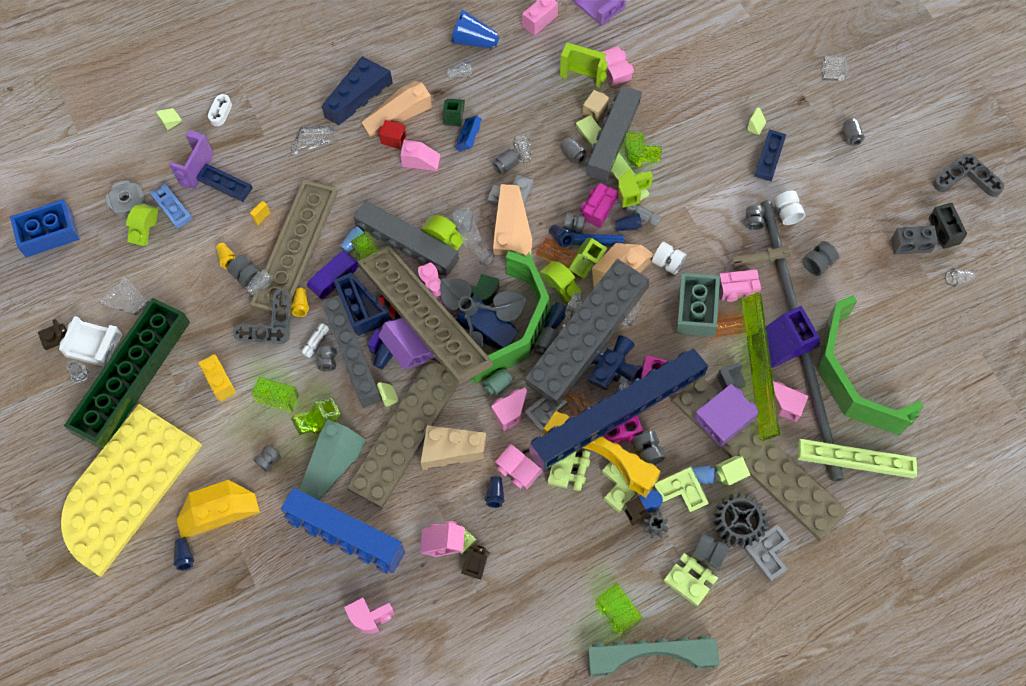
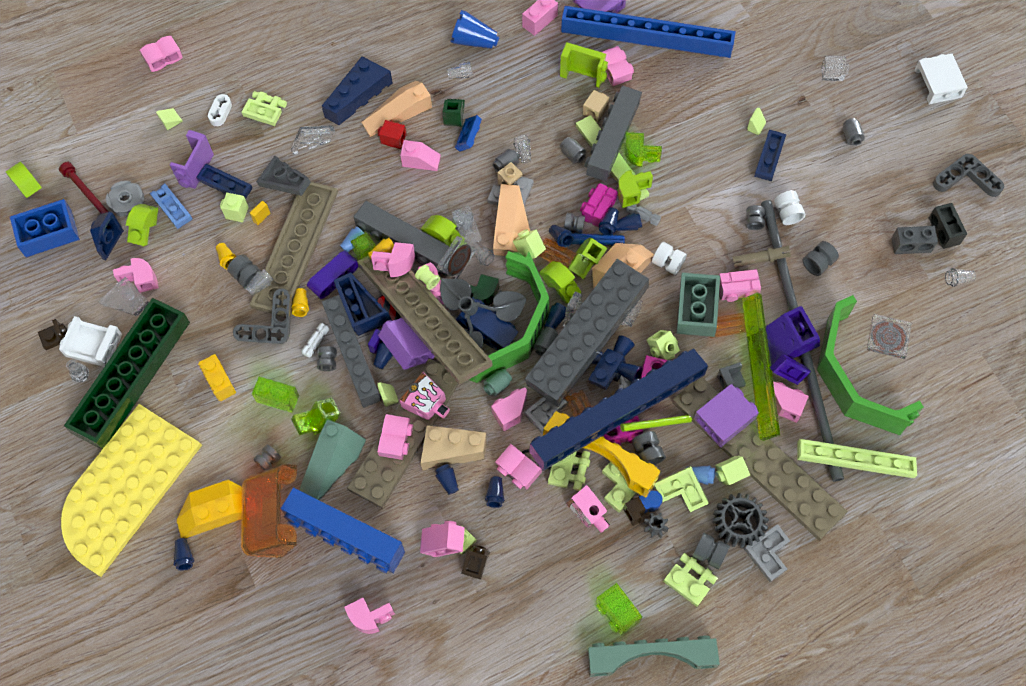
none -> lime brick [5,161,42,198]
none -> dark red piece [59,162,109,214]
none -> dark blue slope [90,212,124,261]
none -> bright pink brick [113,258,158,293]
none -> bright pink brick [140,36,183,72]
none -> yellowish green brick [220,193,249,222]
none -> clear orange windscreen [241,464,297,558]
none -> yellowish green plate [242,91,287,126]
none -> dark grey wing [256,156,311,196]
none -> yellow cone [368,238,394,260]
none -> bright pink brick [371,242,415,277]
none -> bright pink brick [378,414,413,460]
none -> torso [399,372,450,420]
none -> yellowish green bush [415,265,440,290]
none -> dark blue cone [435,464,459,495]
none -> tile [437,236,477,279]
none -> tan bracket [498,162,522,186]
none -> yellowish green brick [513,229,546,259]
none -> blue brick [561,6,736,58]
none -> bright pink torso [566,485,610,533]
none -> dark blue cone [599,207,619,236]
none -> lime bar [620,415,692,432]
none -> yellowish green brick [646,330,680,360]
none -> dark purple plate [770,354,811,385]
none -> clear tile [867,314,912,359]
none -> white panel [915,54,968,104]

